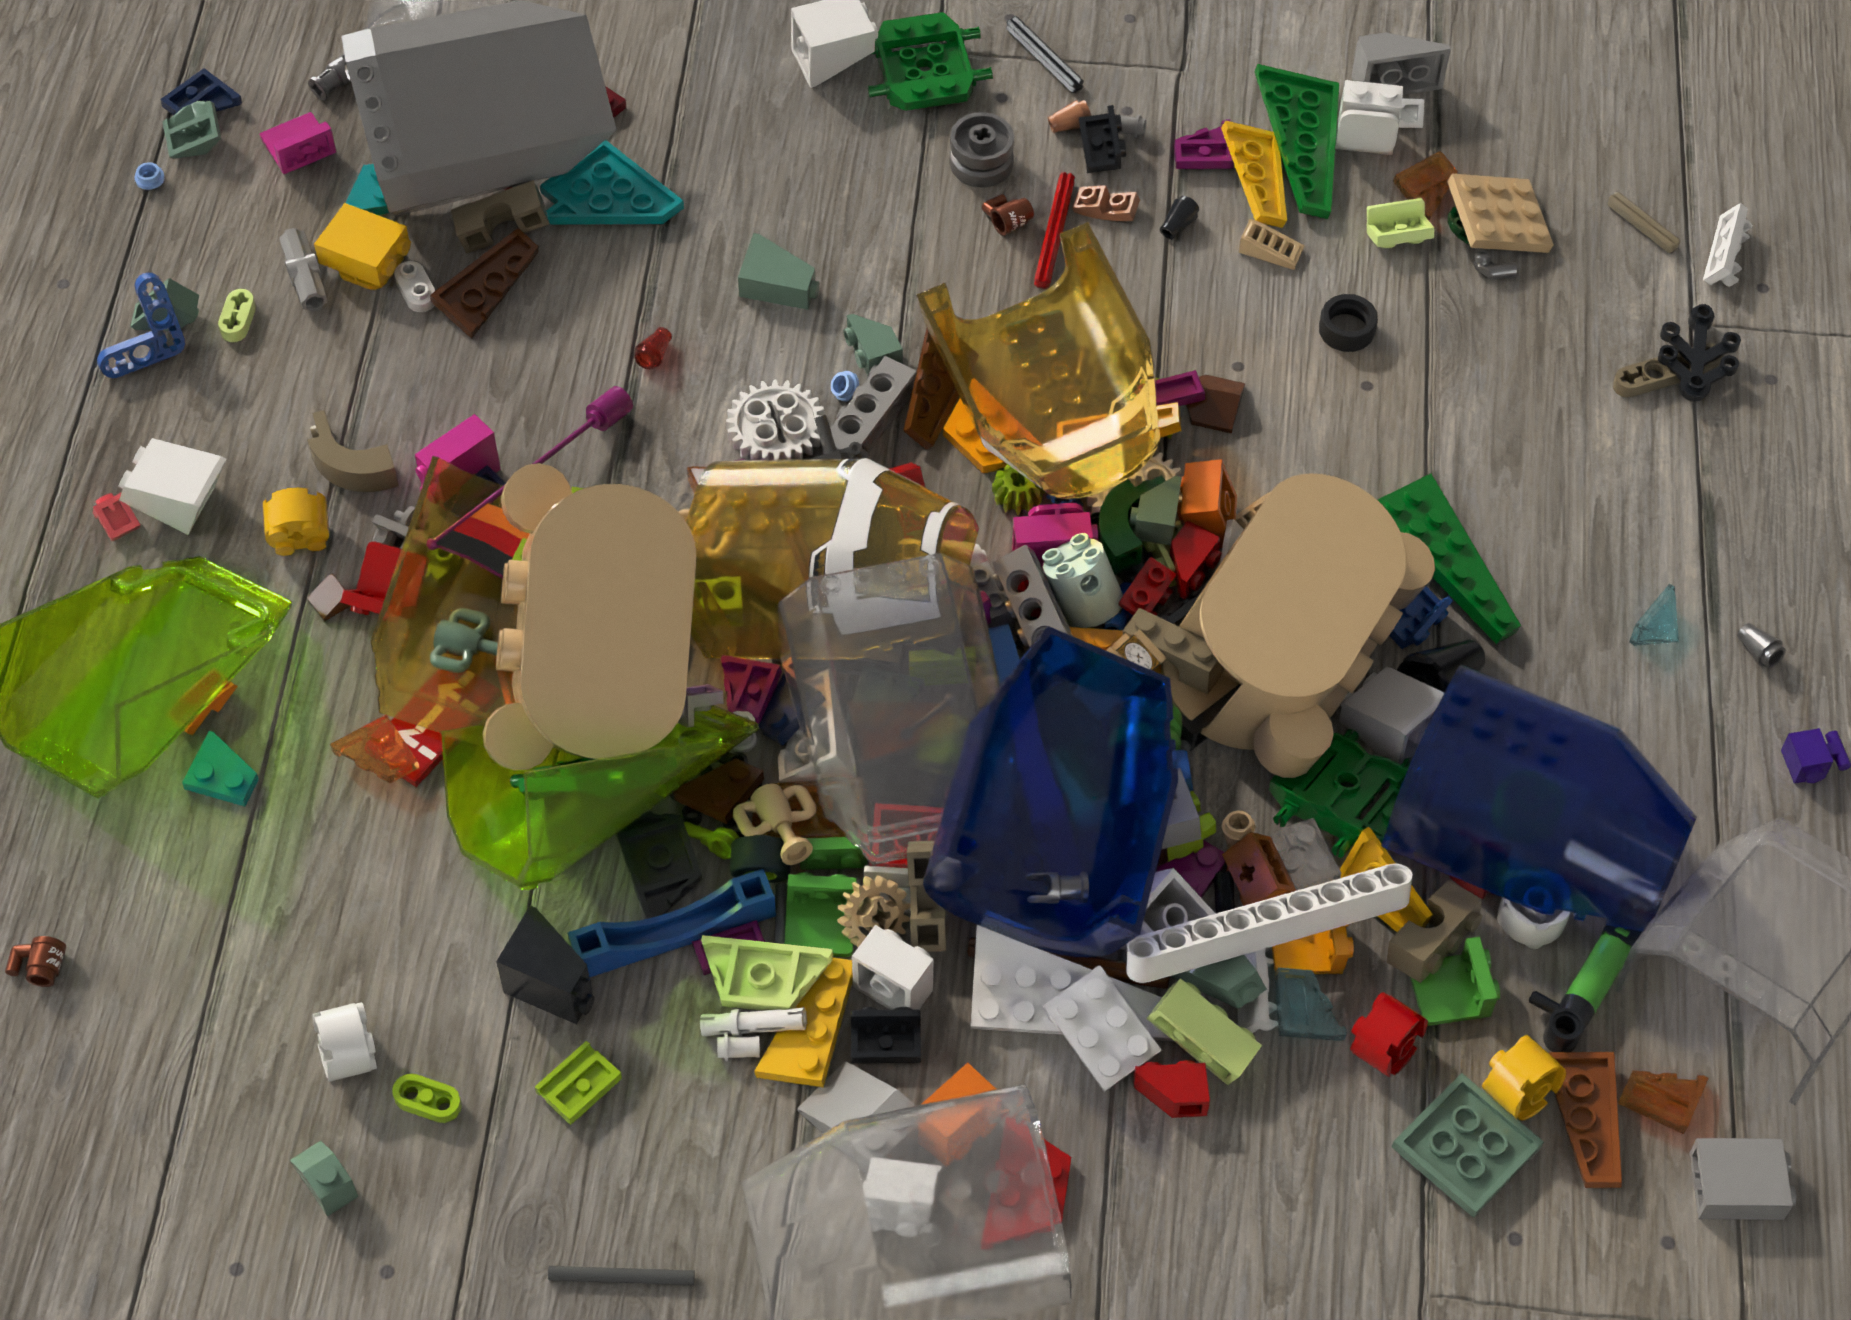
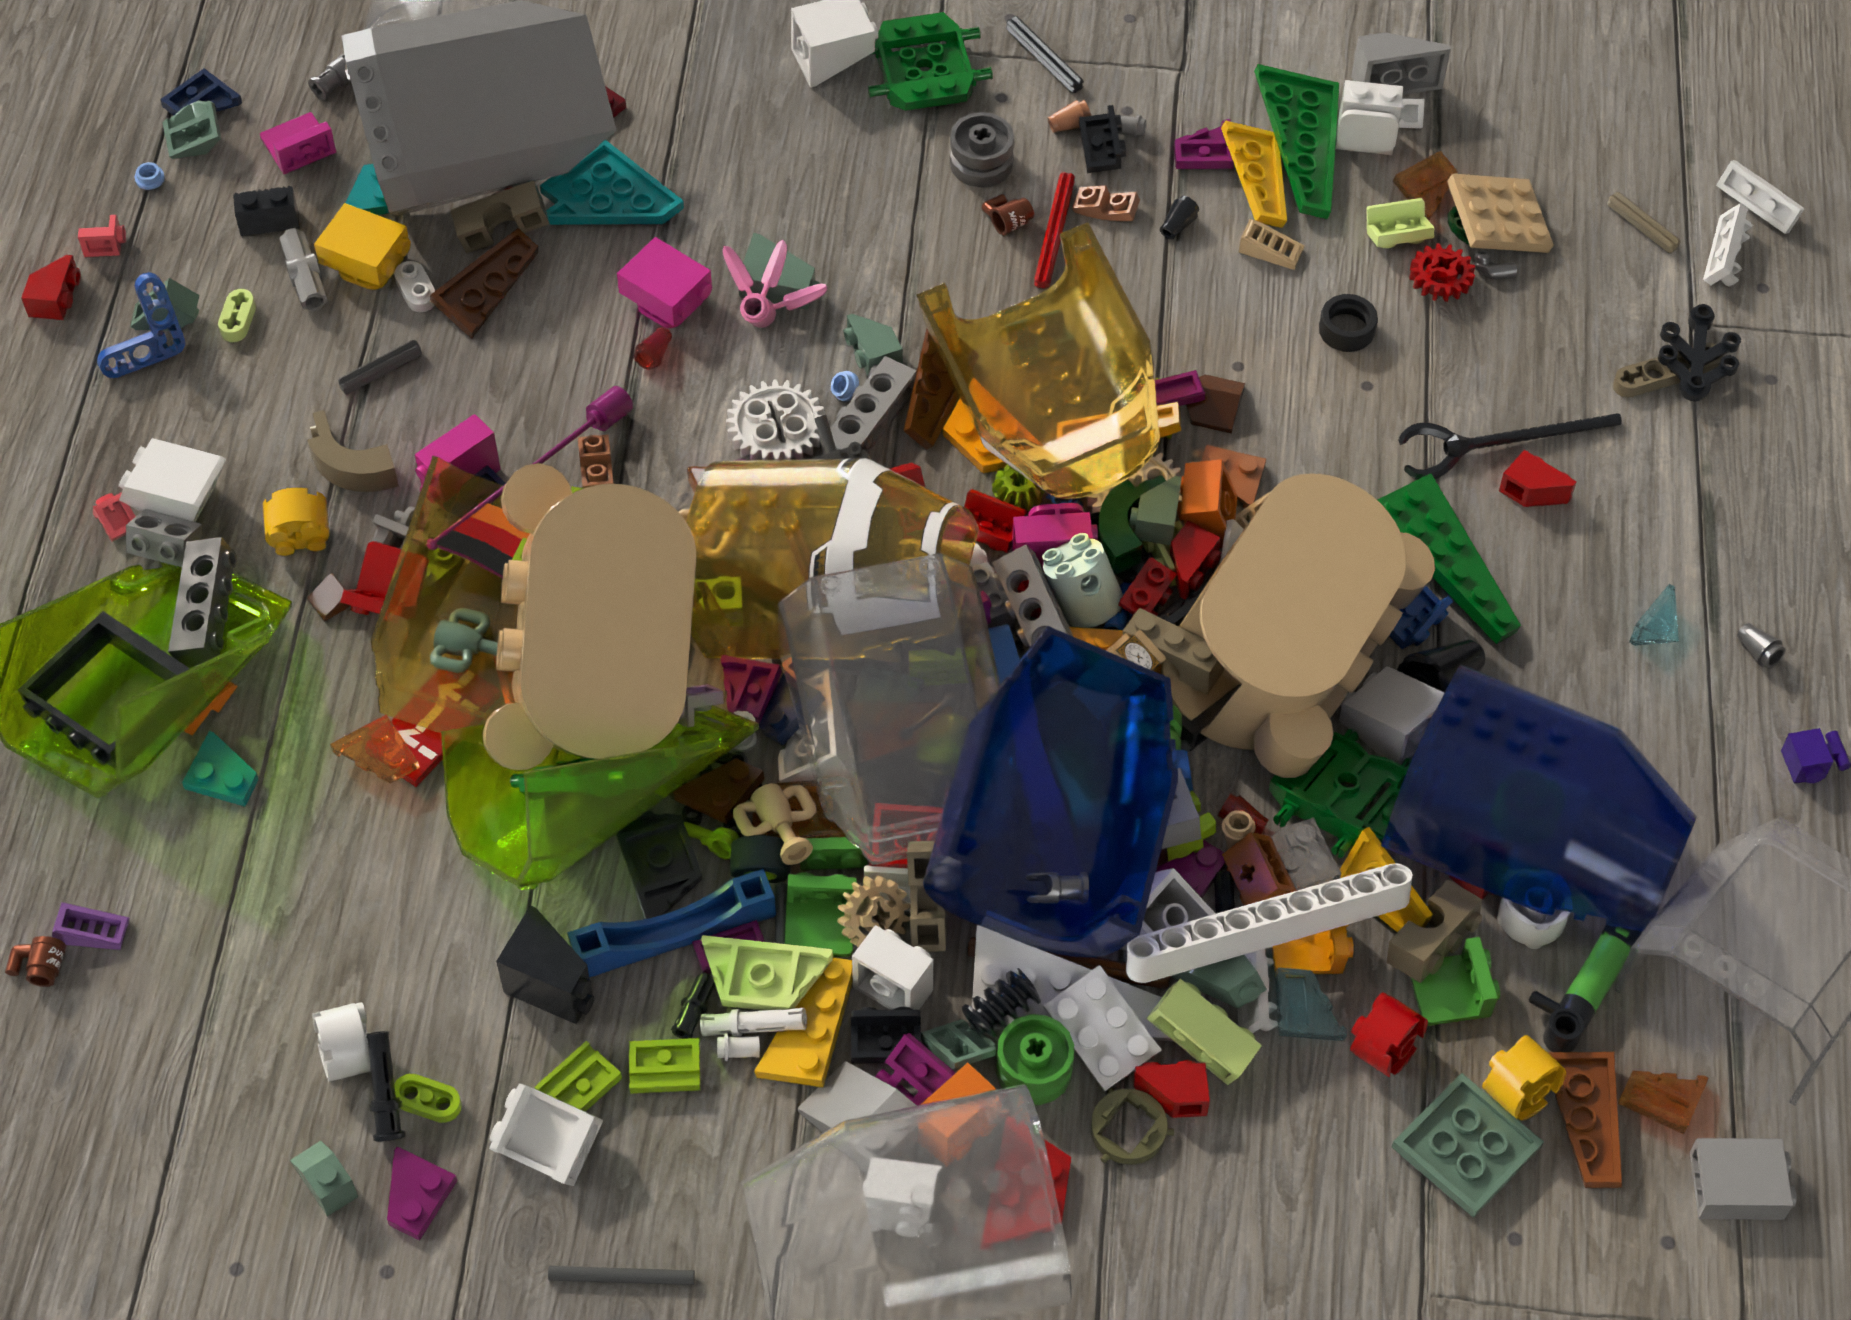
none -> window [18,611,203,771]
none -> red slope [21,255,81,320]
none -> medium lavender slope [52,902,130,950]
none -> coral bracket [78,215,126,257]
none -> light grey brick [126,509,202,567]
none -> dark grey brick [168,537,237,667]
none -> black brick [233,185,300,236]
none -> dark grey axle [338,340,422,394]
none -> black pin [366,1031,406,1142]
none -> magenta wing [387,1146,457,1241]
none -> white panel [490,1083,603,1186]
none -> nougat slope [578,434,614,488]
none -> dark pink brick [617,237,712,328]
none -> lime plate [629,1038,701,1094]
none -> black axle [671,973,715,1039]
none -> bright pink plant [723,240,827,328]
none -> magenta plate [875,1033,955,1106]
none -> sand green slope [921,1019,998,1070]
none -> red bracket [950,489,1027,552]
none -> black piece [961,968,1041,1039]
none -> bright green wheel [996,1014,1075,1105]
none -> olive piece [1091,1087,1174,1165]
none -> nougat wing [1201,445,1266,509]
none -> clear red cone [1217,793,1269,834]
none -> black piece [1398,413,1622,480]
none -> red gear [1409,243,1475,302]
none -> red slope [1499,450,1577,507]
none -> white plate [1716,160,1805,234]

